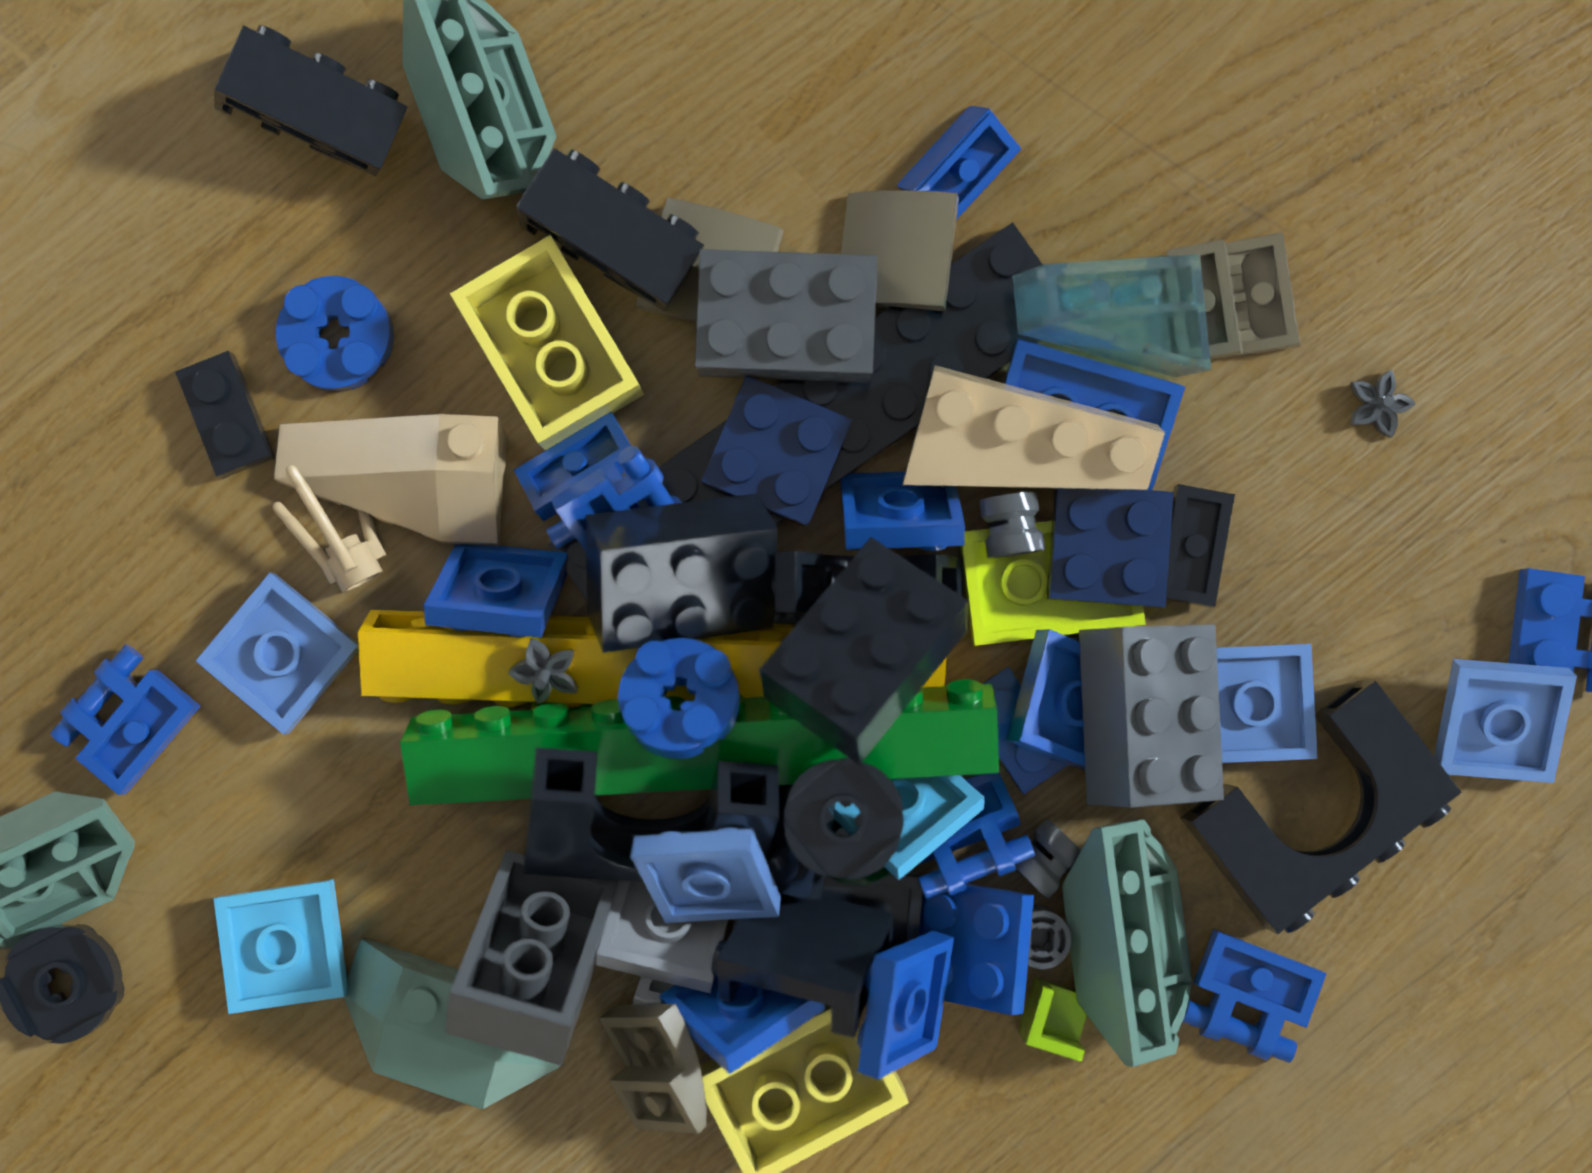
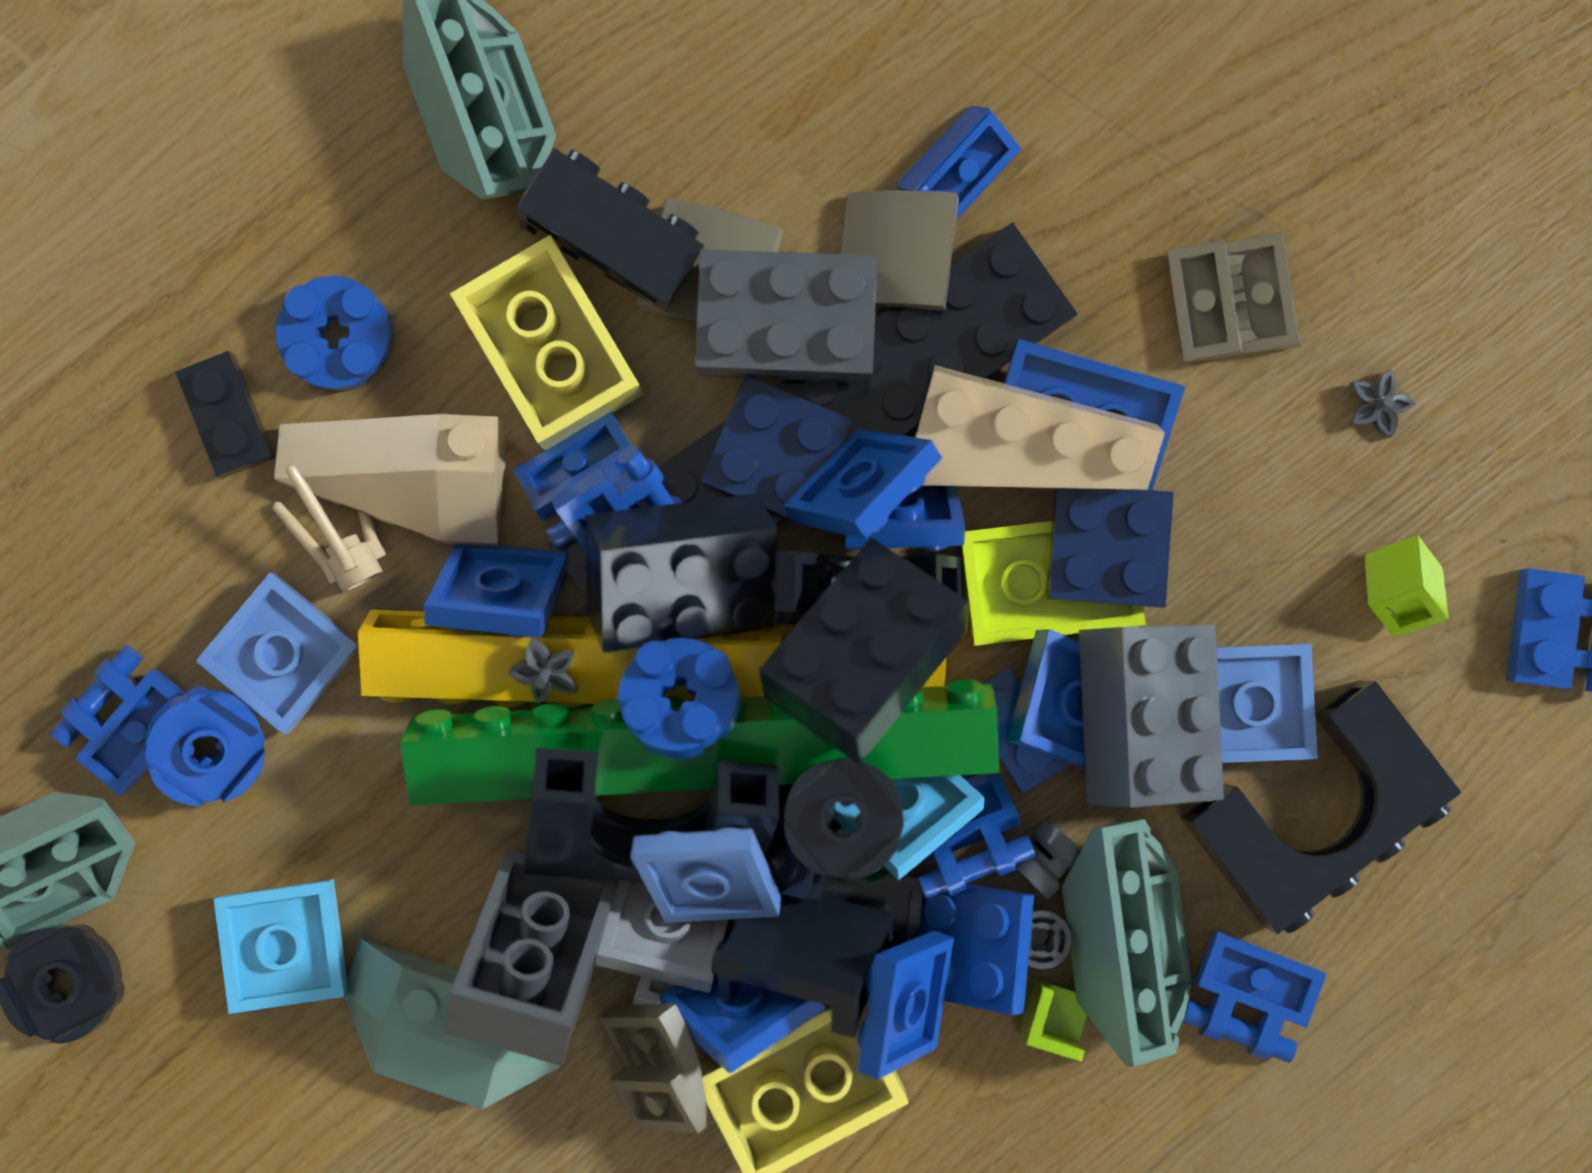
black wedge [214,25,408,176] -> none
dark grey wheel [979,492,1045,558] -> none
clear light blue wedge [1012,254,1211,377] -> none
black plate [1166,484,1235,608] -> none
medium blue plate [1434,659,1577,783] -> none
none -> blue plate [143,687,265,806]
none -> blue plate [783,429,942,539]
none -> lime panel [1365,535,1449,638]

